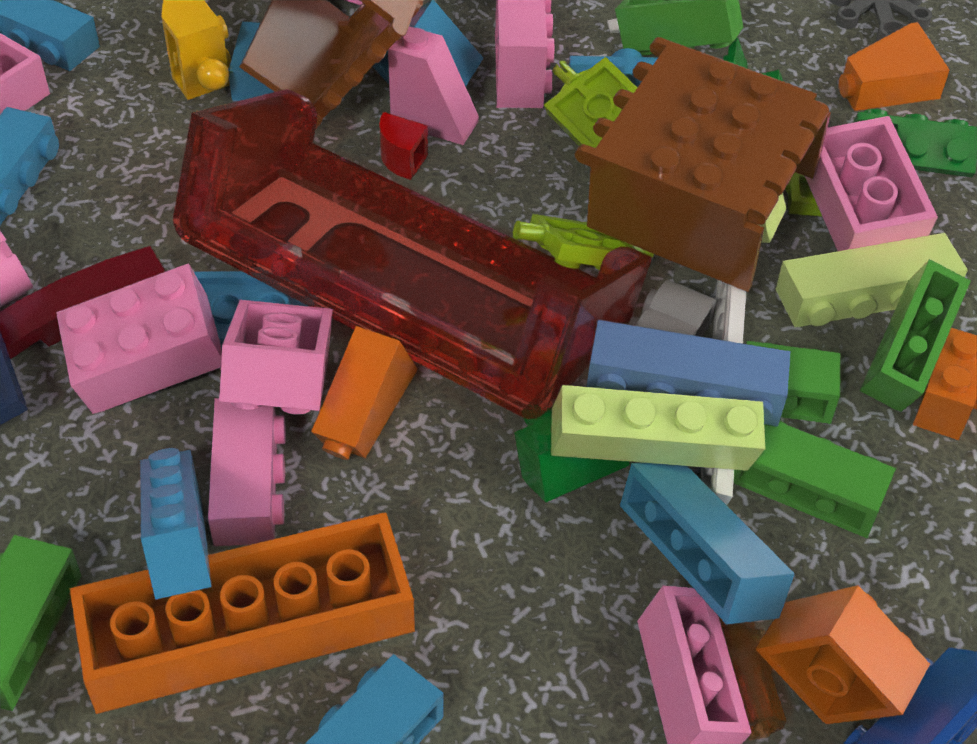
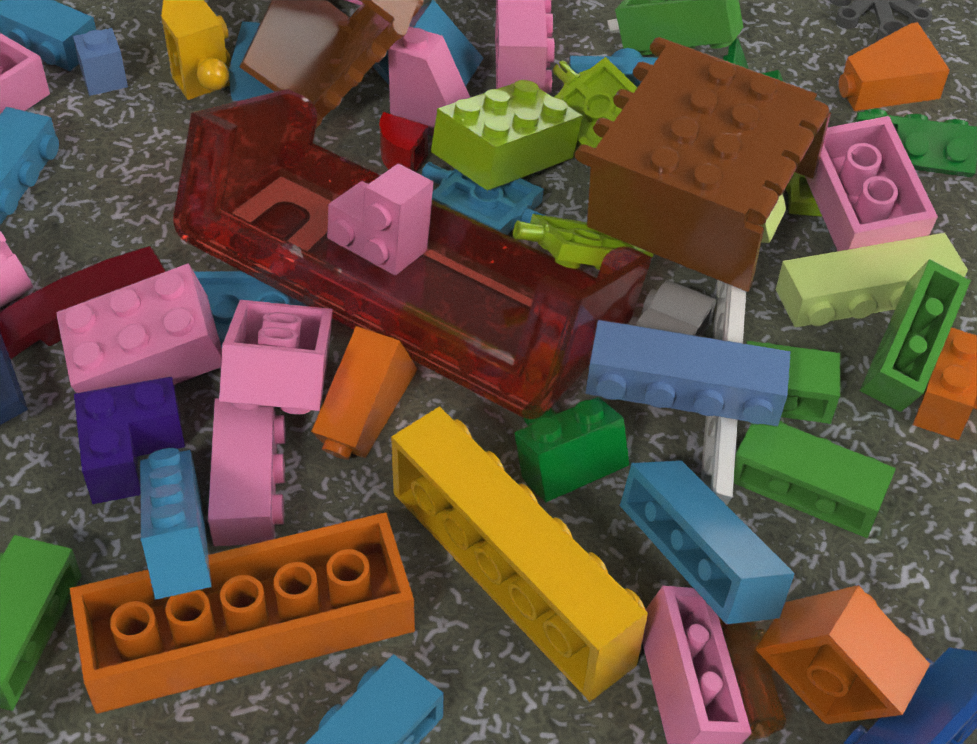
yellowish green brick [551,385,765,471] -> none
none -> medium blue brick [73,28,128,96]
none -> dark purple brick [74,376,185,504]
none -> bright pink brick [327,163,434,276]
none -> yellow brick [391,406,648,702]
none -> dark azure plate [422,162,546,243]
none -> lime brick [431,80,583,191]

